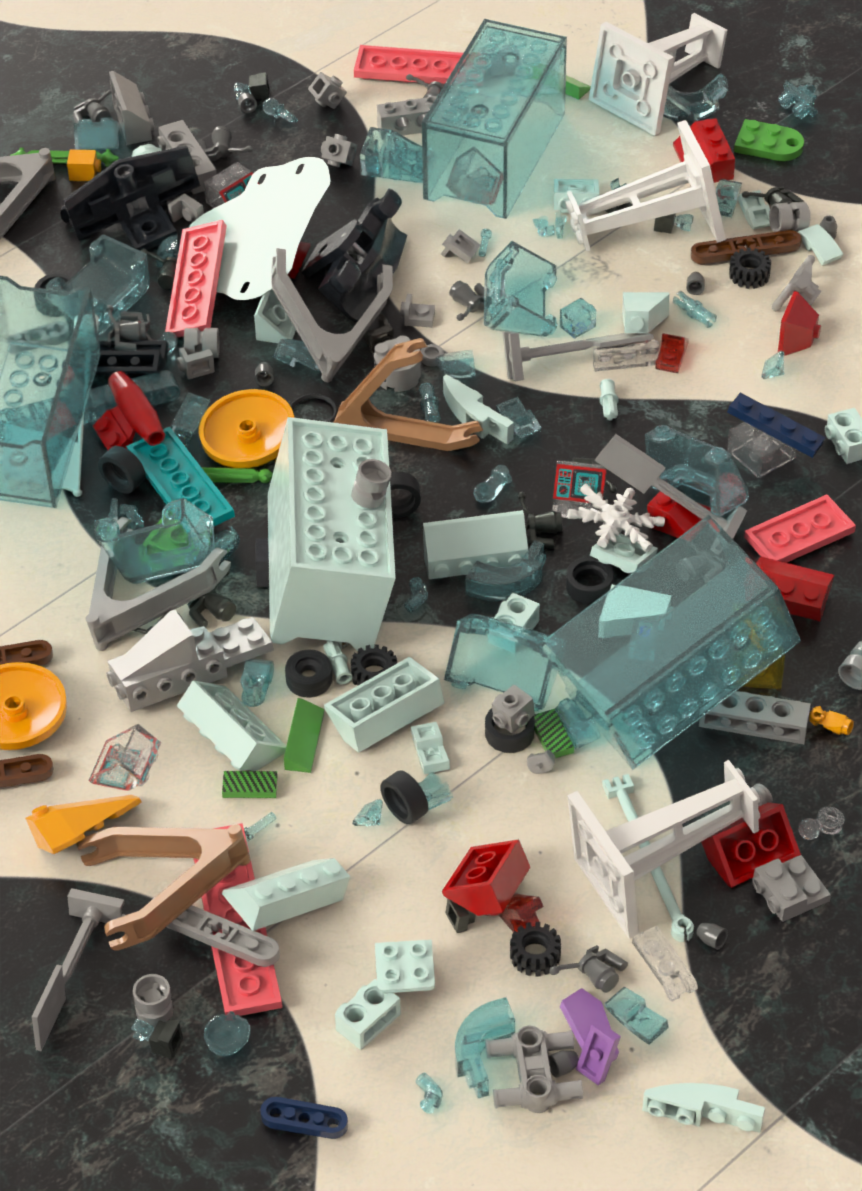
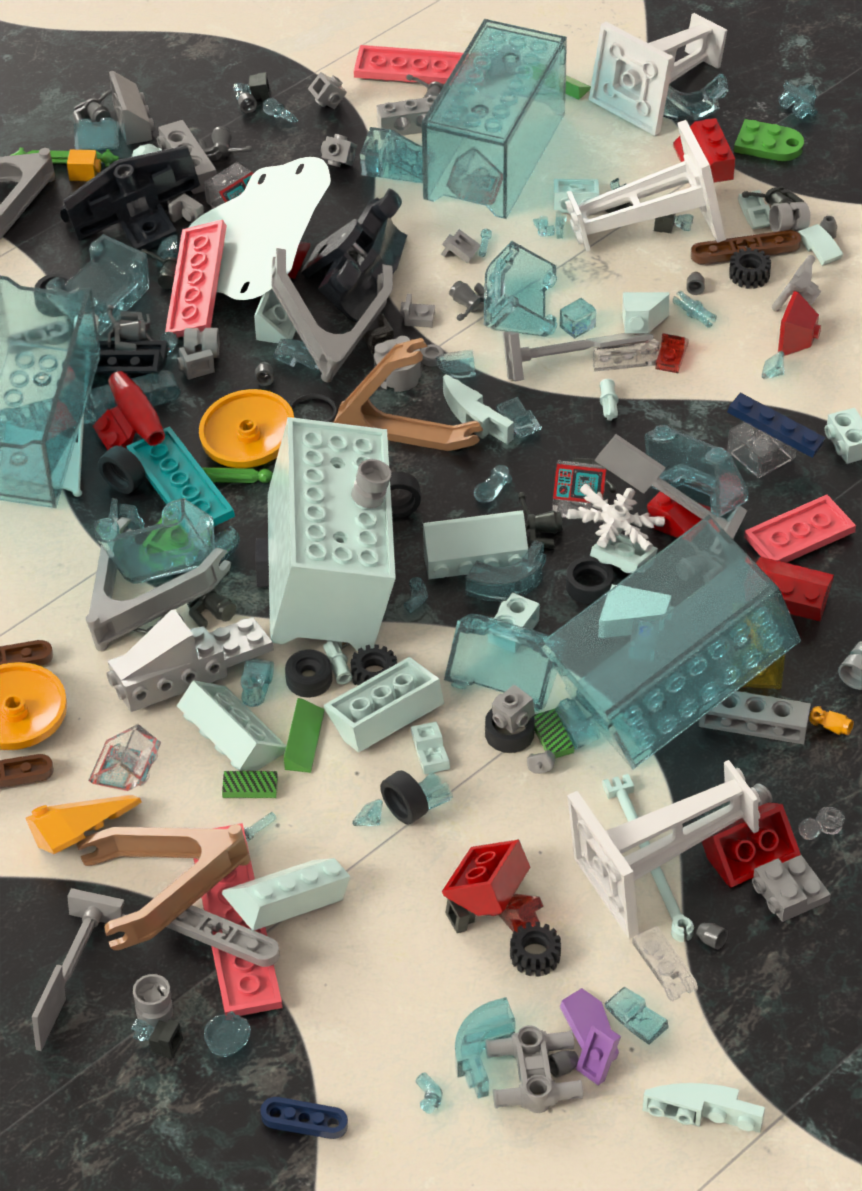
clear light blue hinge [171,392,211,446] -> none
light aqua brick [335,979,401,1050] -> none
light aqua bracket [375,940,435,993] -> none
clear light blue pin [419,383,441,423] -> none
dark grey piece [549,945,628,993] -> none
clear light blue slope [716,179,742,217] -> none

